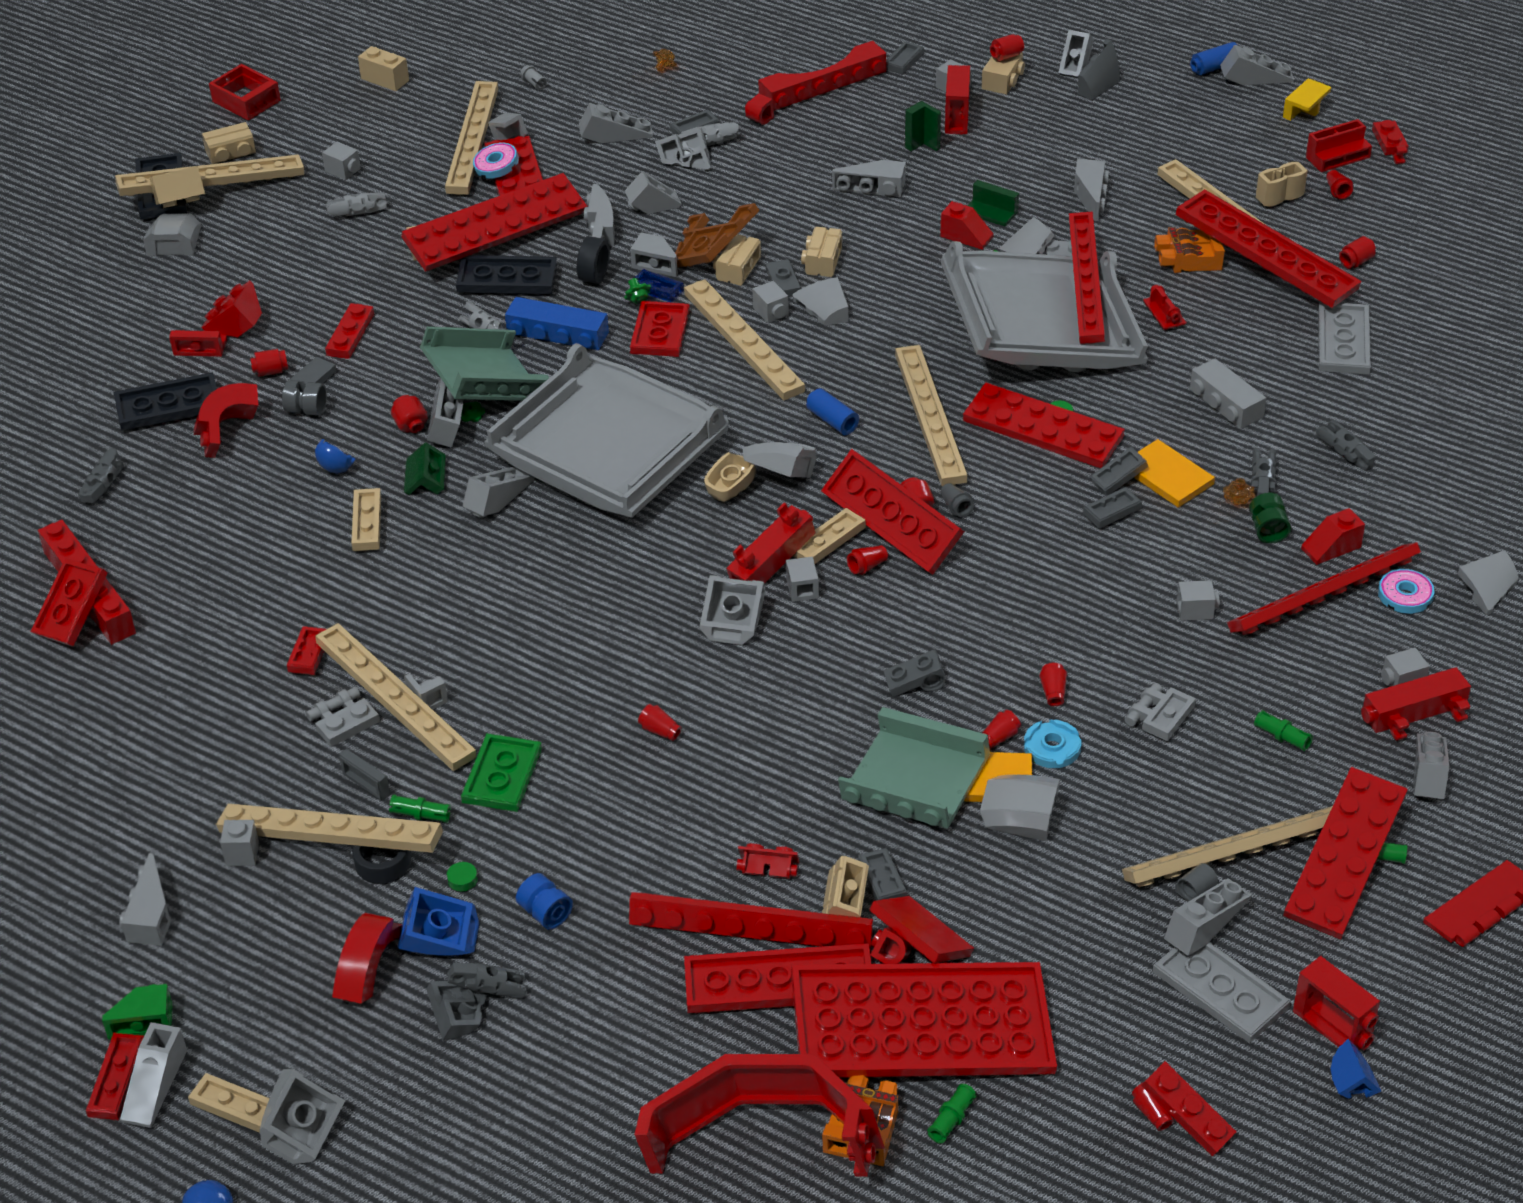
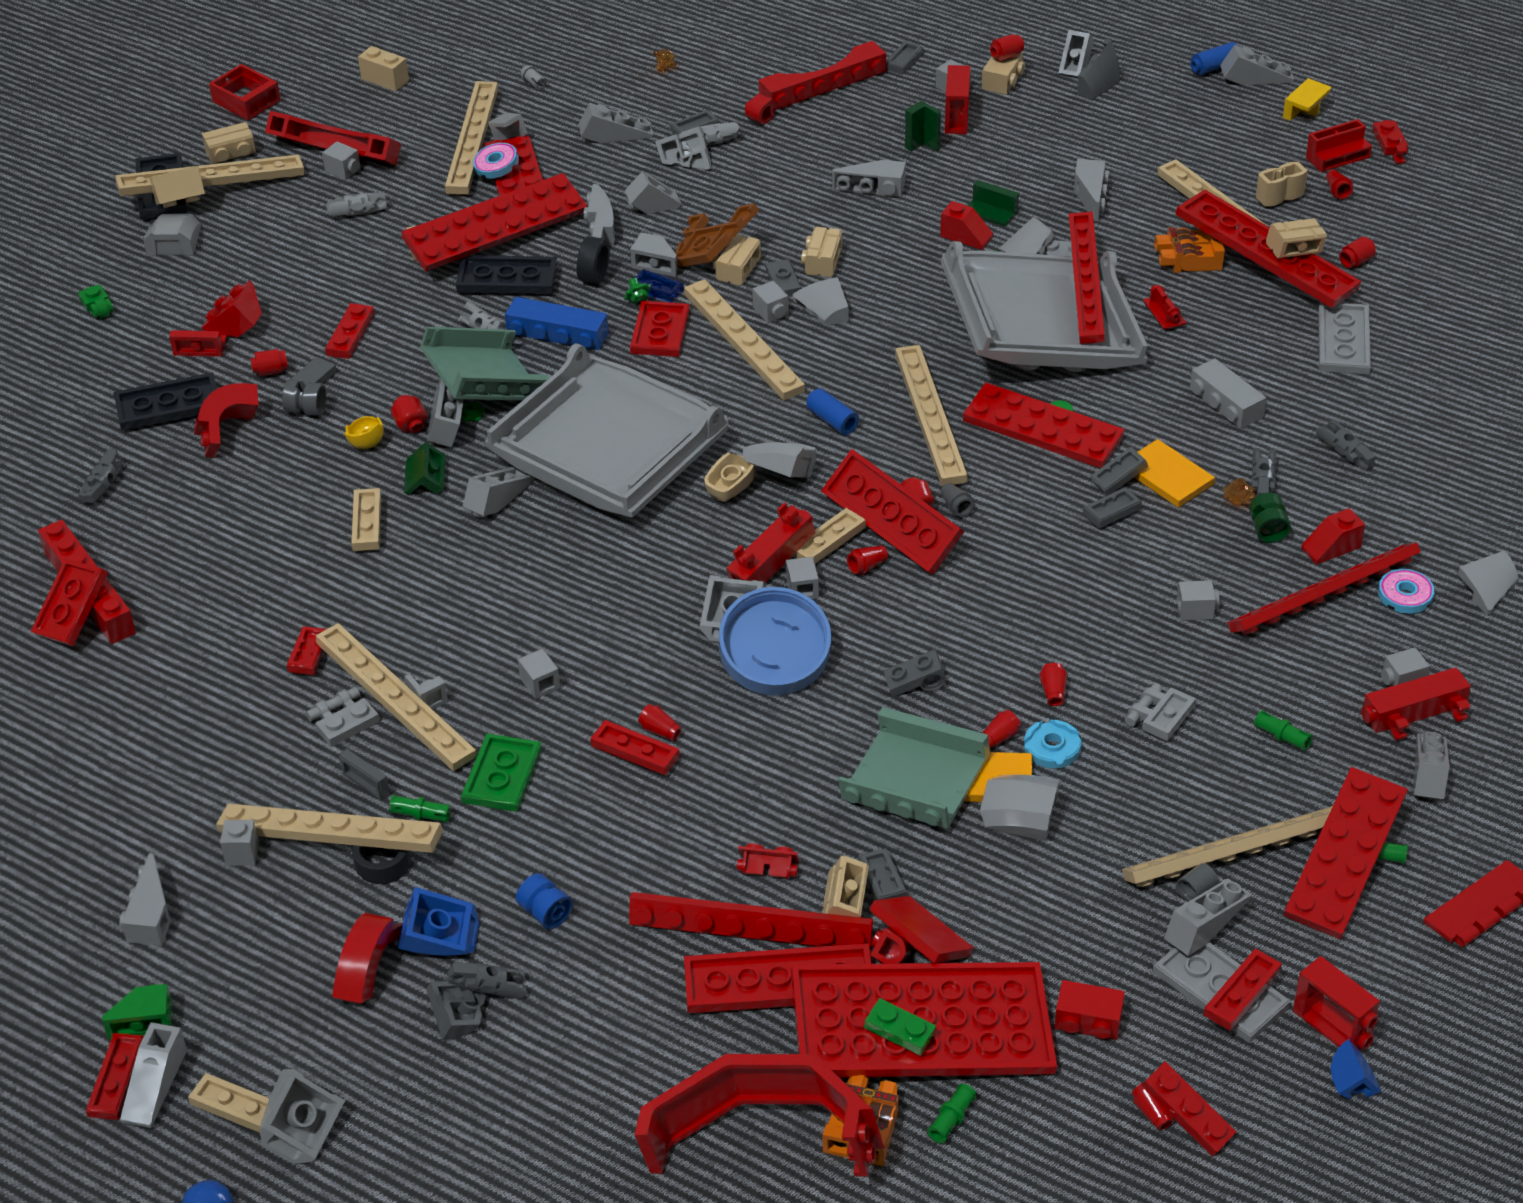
blue hair [315,439,355,474] -> none
green tile [447,862,478,892] -> none
none -> green plate [77,284,114,319]
none -> red arch [265,111,402,165]
none -> yellow hair [344,416,384,449]
none -> light grey brick [518,649,560,699]
none -> red plate [590,720,680,775]
none -> medium blue brick [719,587,831,696]
none -> green plate [864,998,936,1056]
none -> red brick [1054,980,1125,1040]
none -> red plate [1203,948,1282,1031]
none -> tan brick [1266,218,1327,259]

